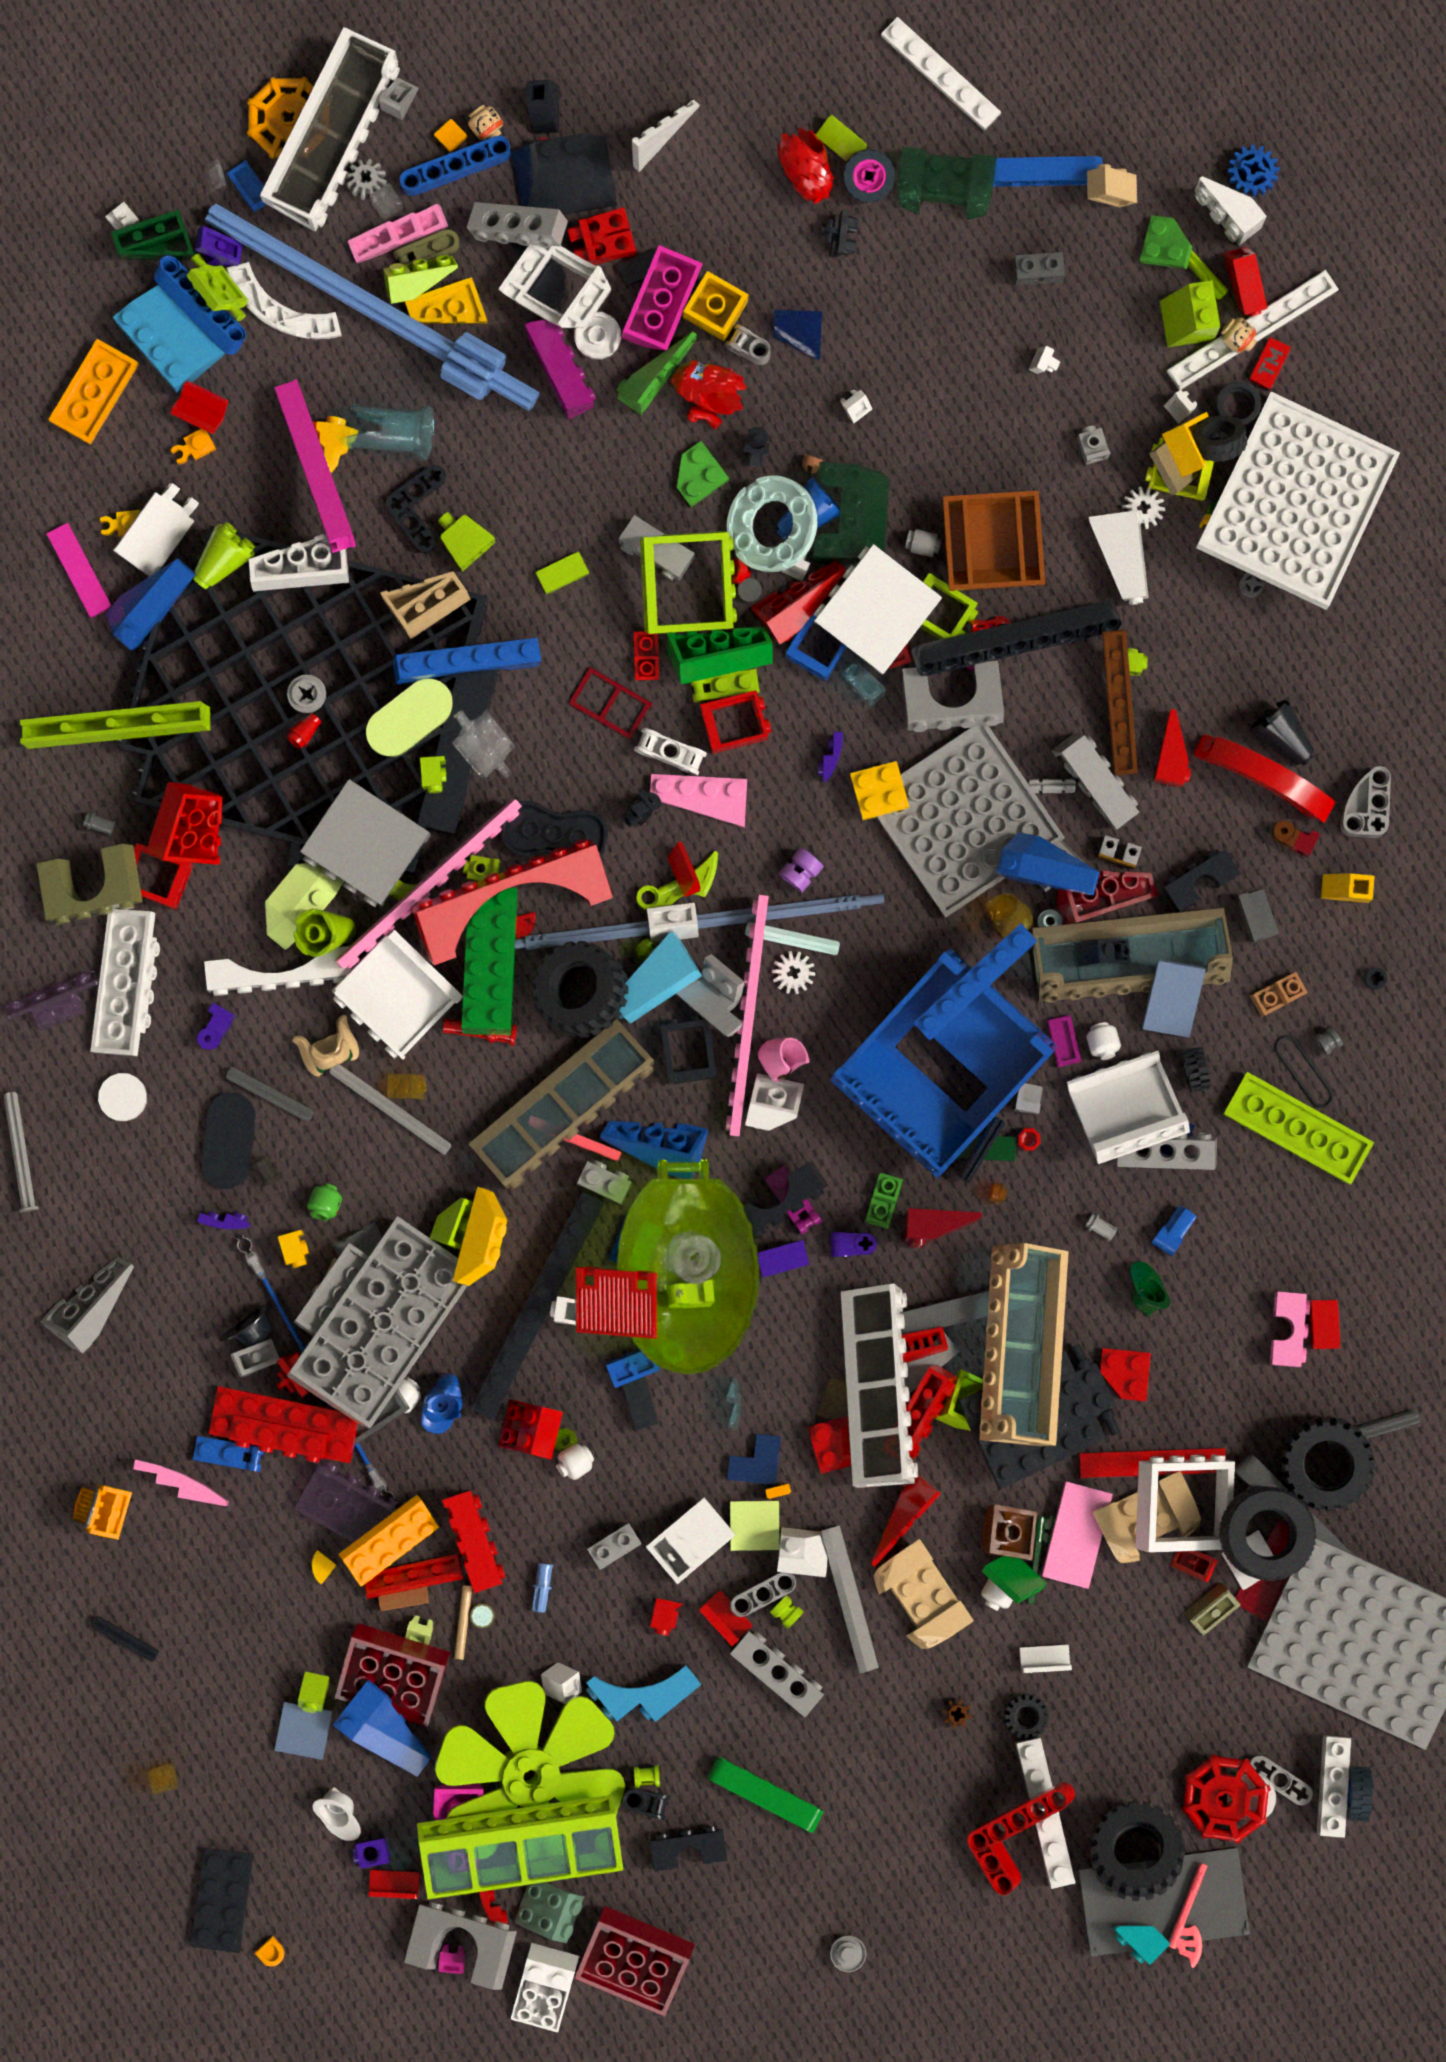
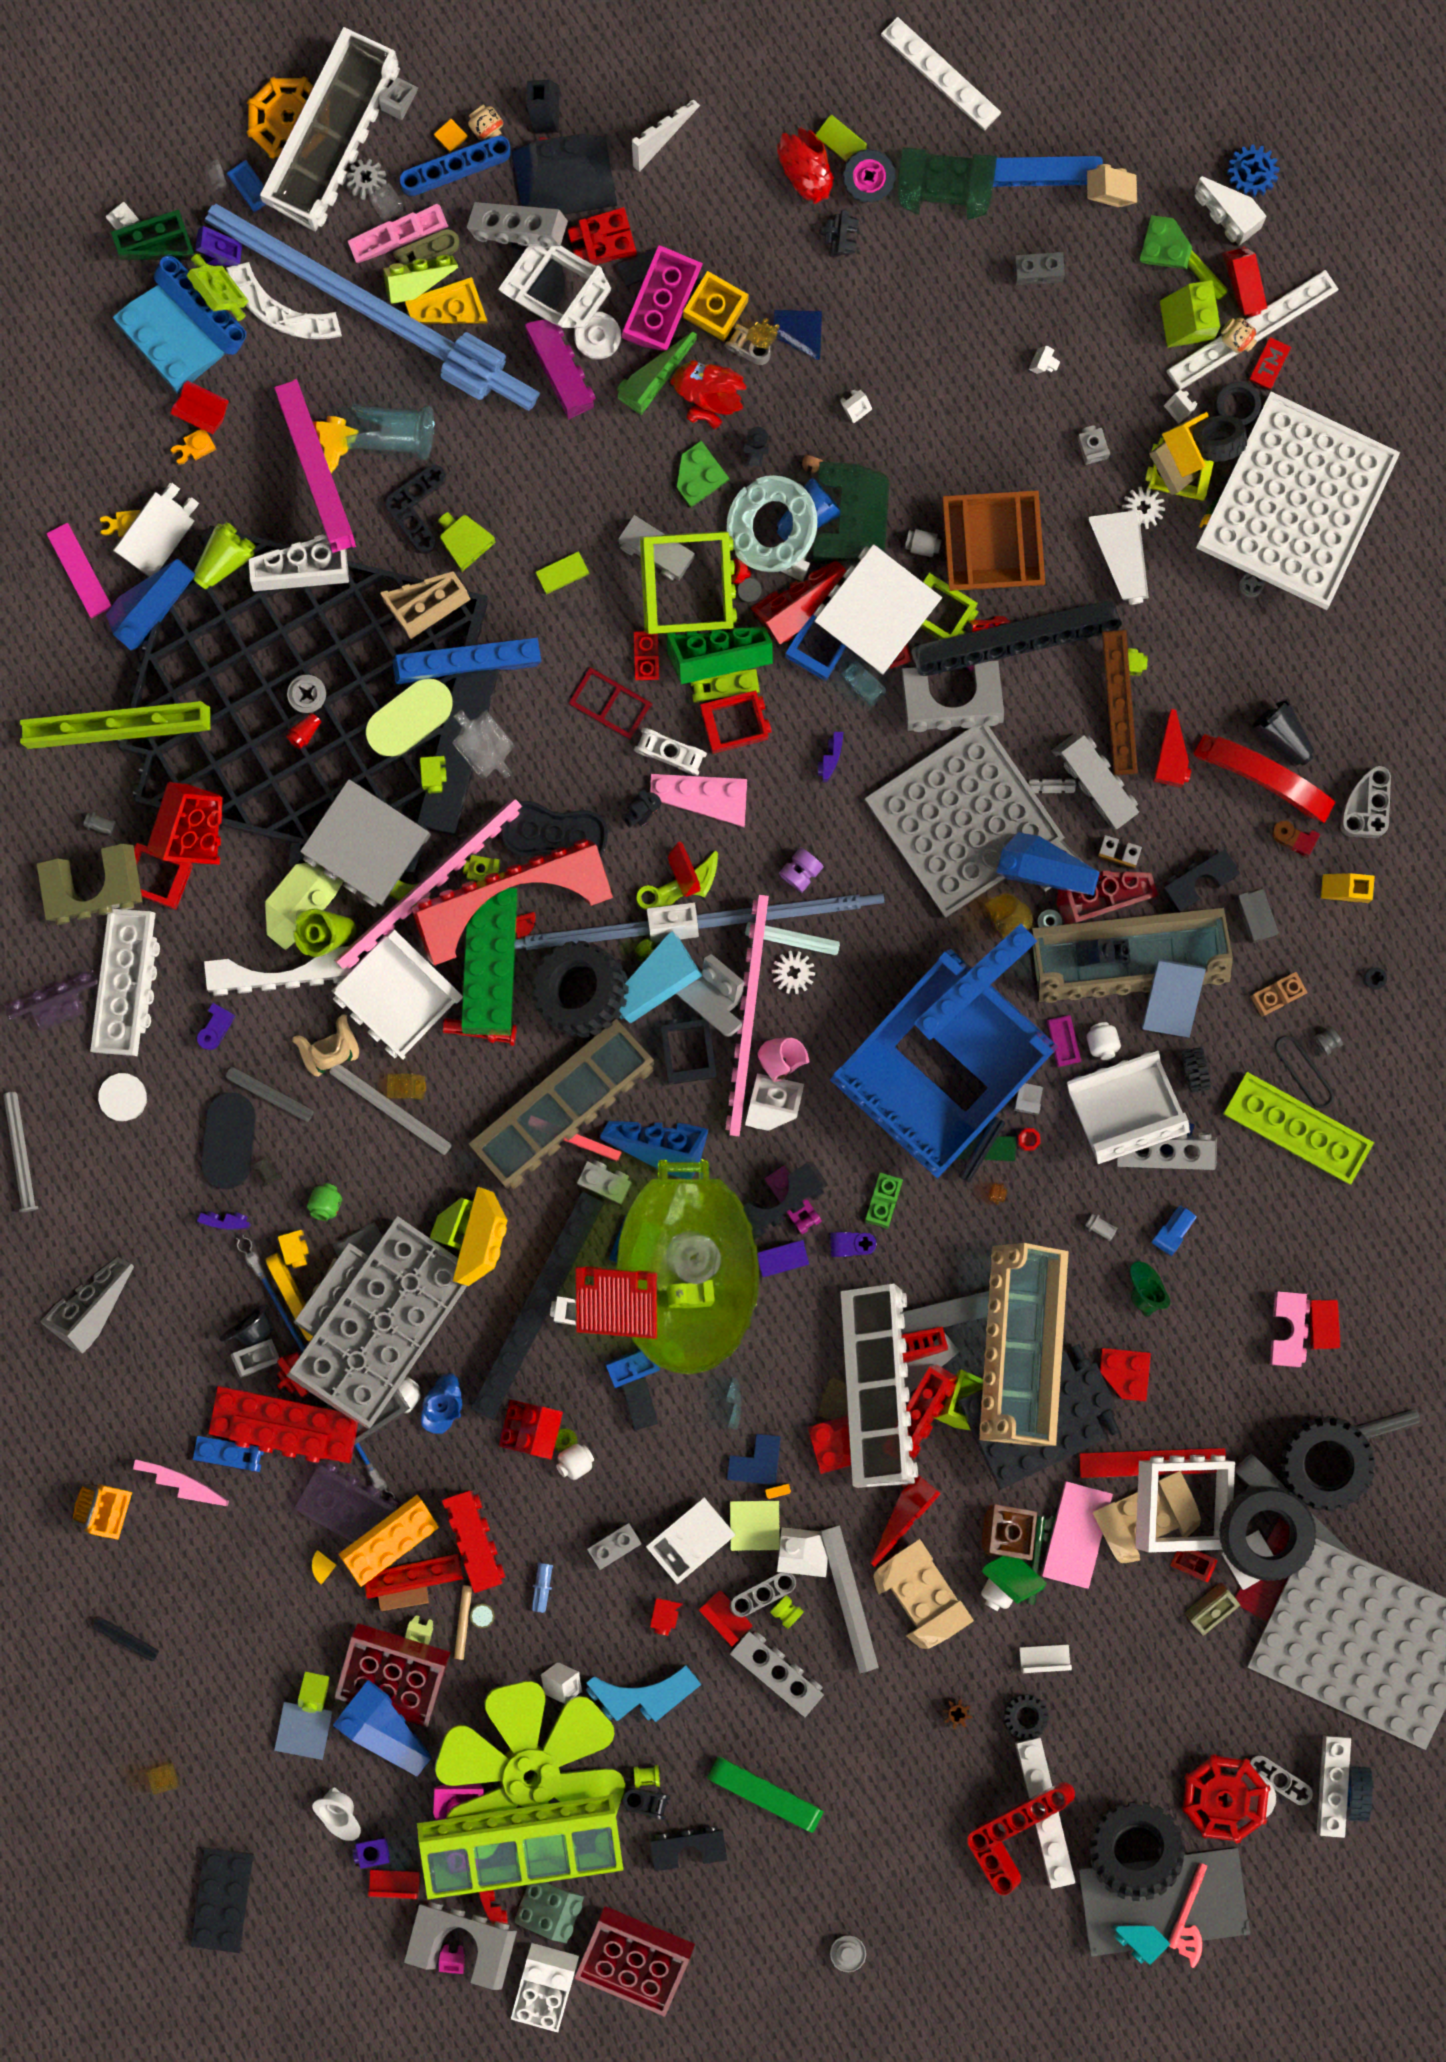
light orange plate [48,339,139,445] -> none
light orange tile [255,1936,285,1966] -> none
yellow plate [850,761,909,821] -> none
dark red slope [903,1208,982,1248] -> none
none -> yellow beam [266,1252,314,1342]
none -> clear yellow plate [746,318,780,349]

